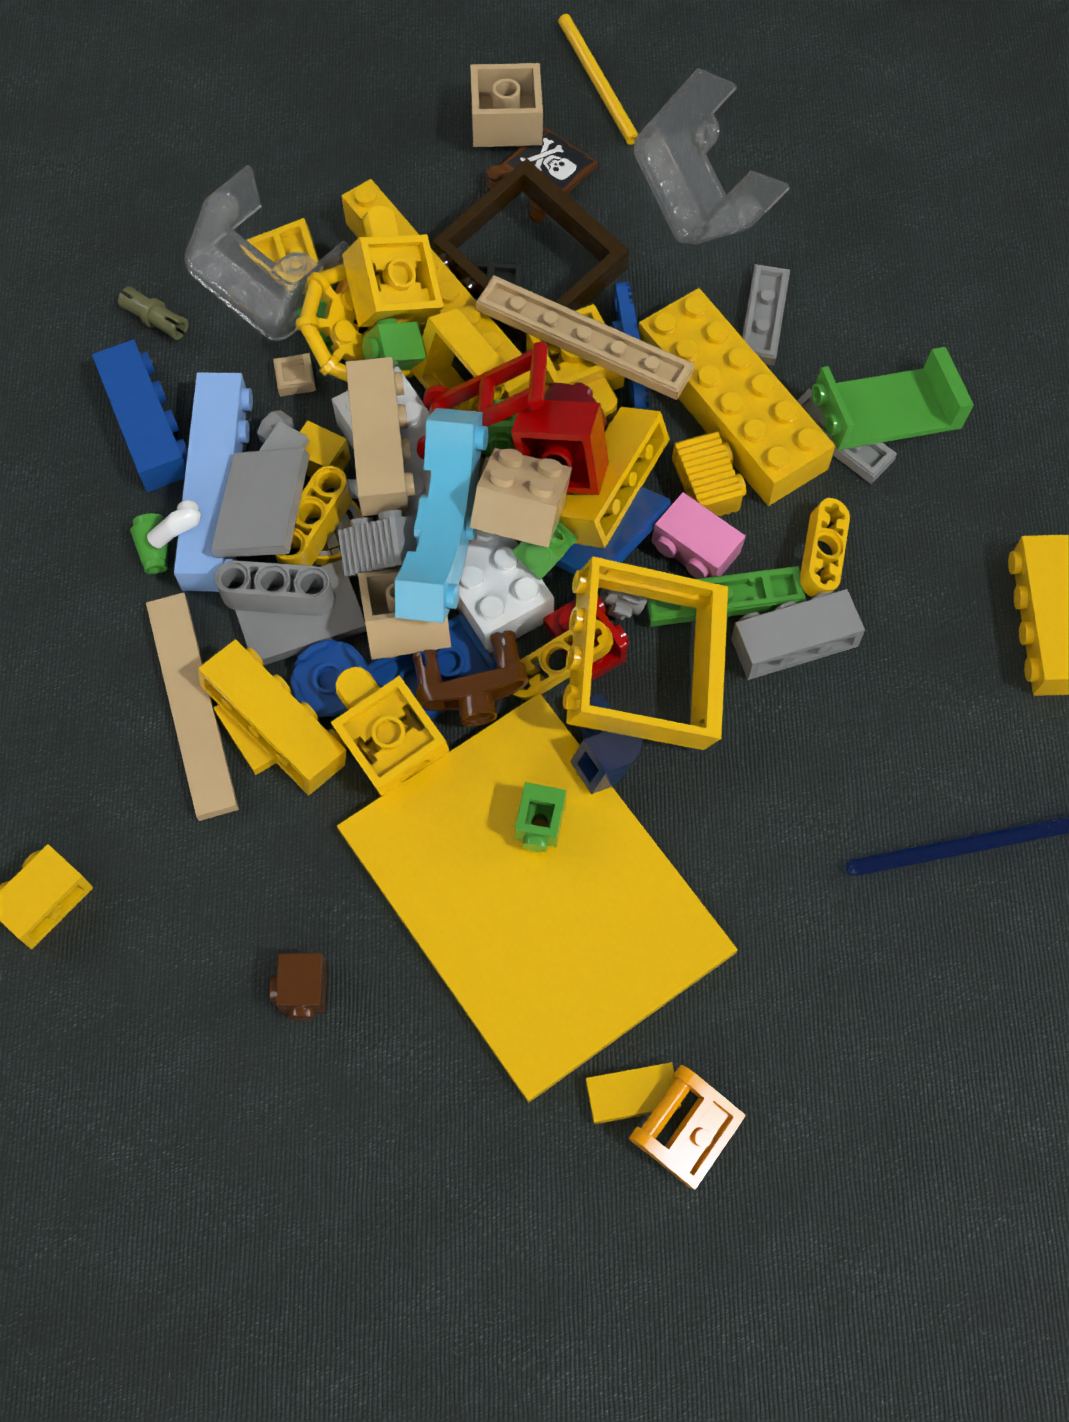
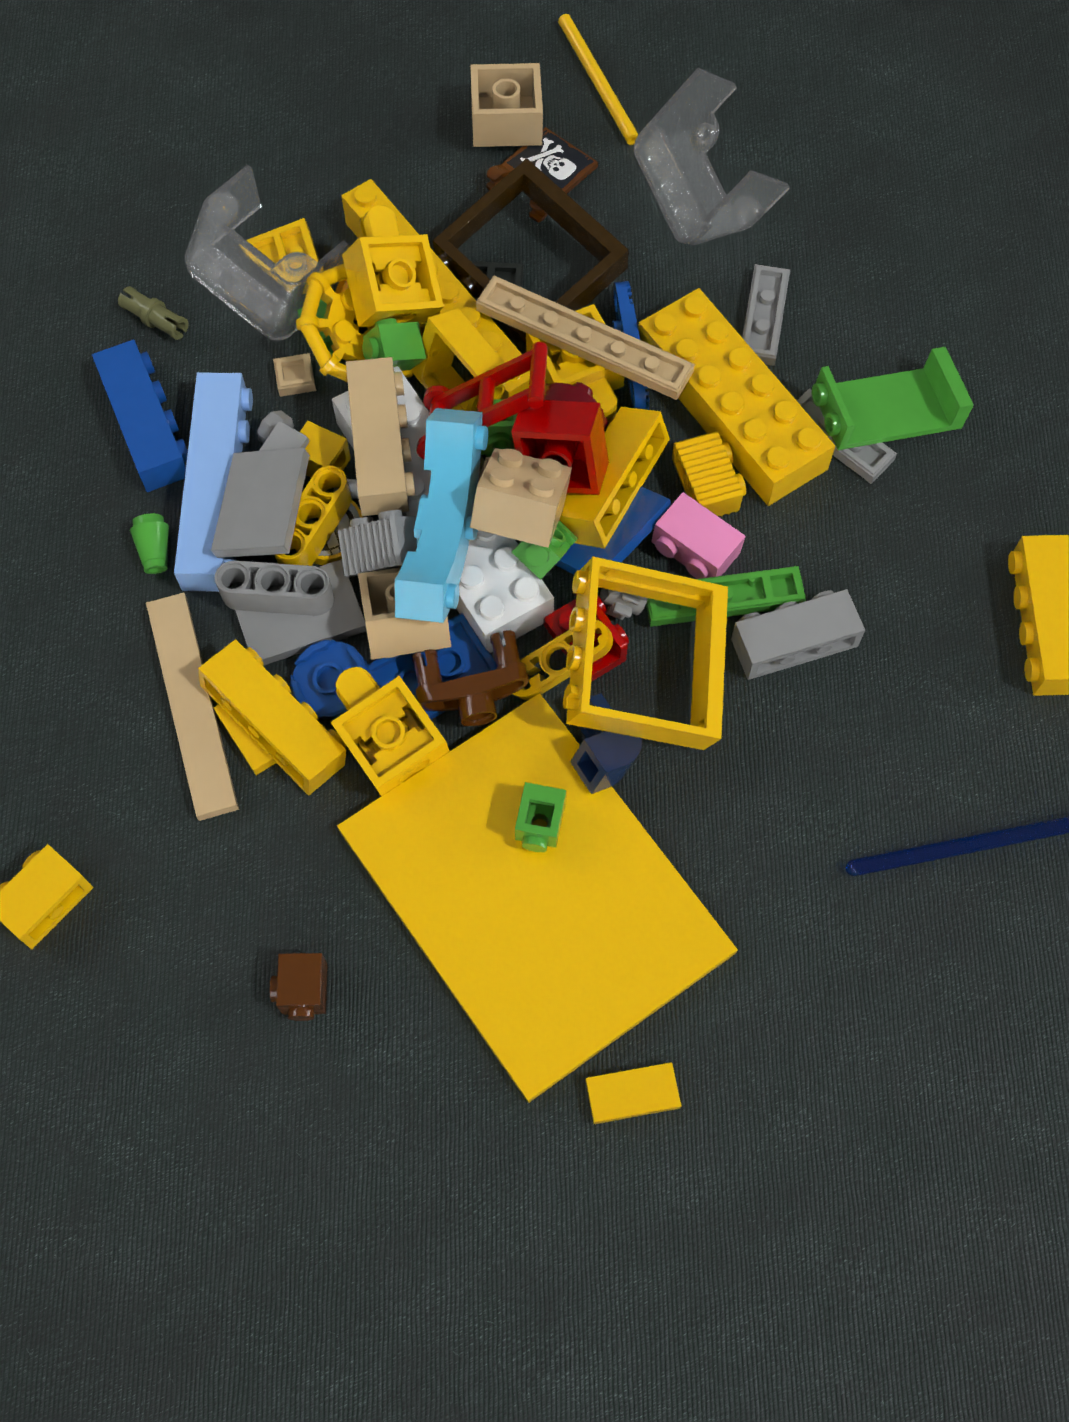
white arm [147,500,201,548] -> none
plate [629,1065,746,1189] -> none
yellow beam [800,498,850,598] -> none

